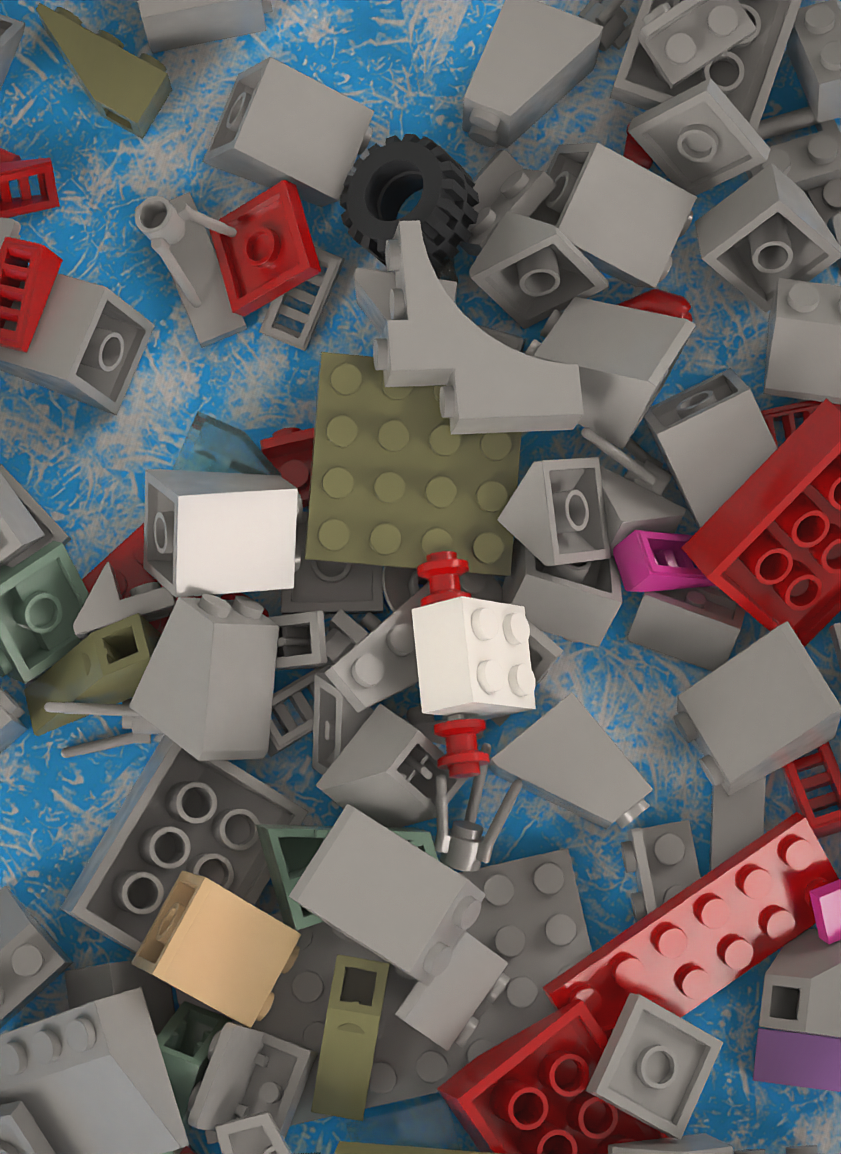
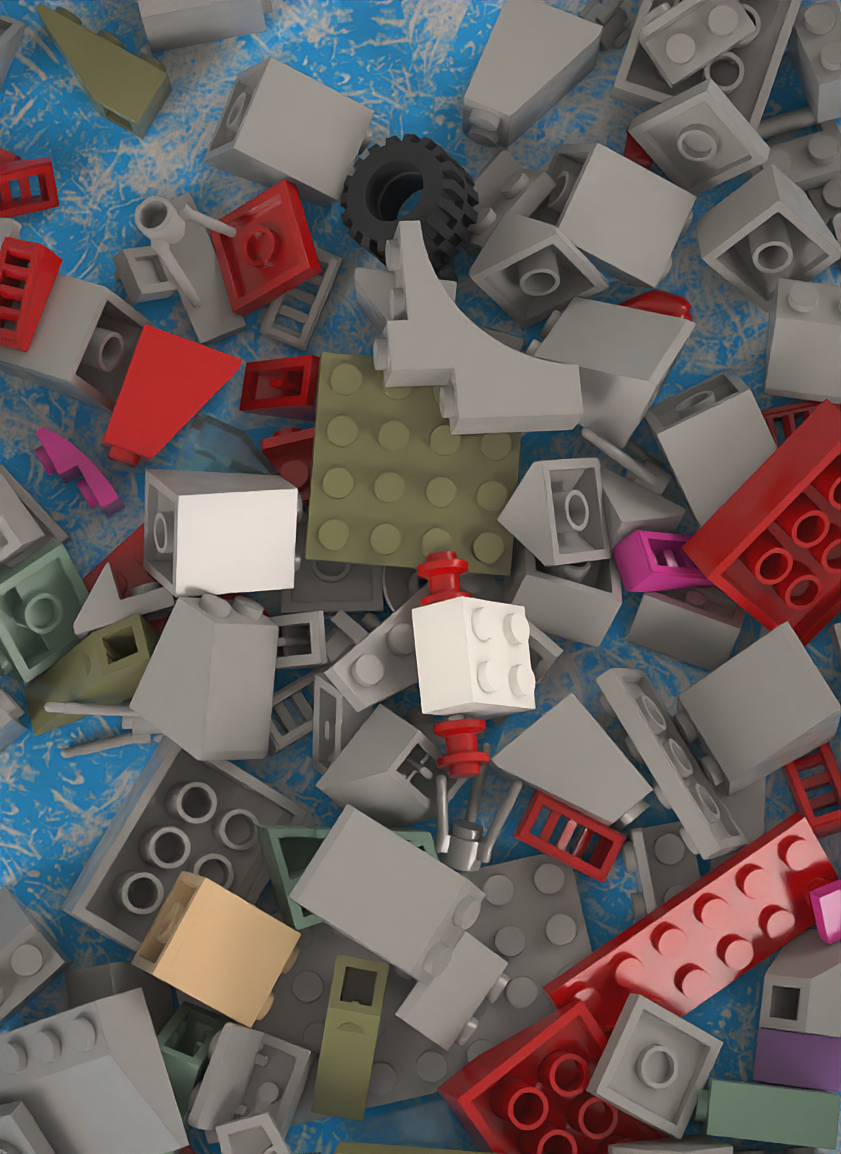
none -> dark pink slope [34,427,125,517]
none -> red slope [100,324,242,468]
none -> light grey tile [112,246,179,305]
none -> red slope [239,355,320,422]
none -> red slope [512,790,627,883]
none -> light grey plate [595,668,749,860]
none -> sand green brick [691,1077,841,1150]

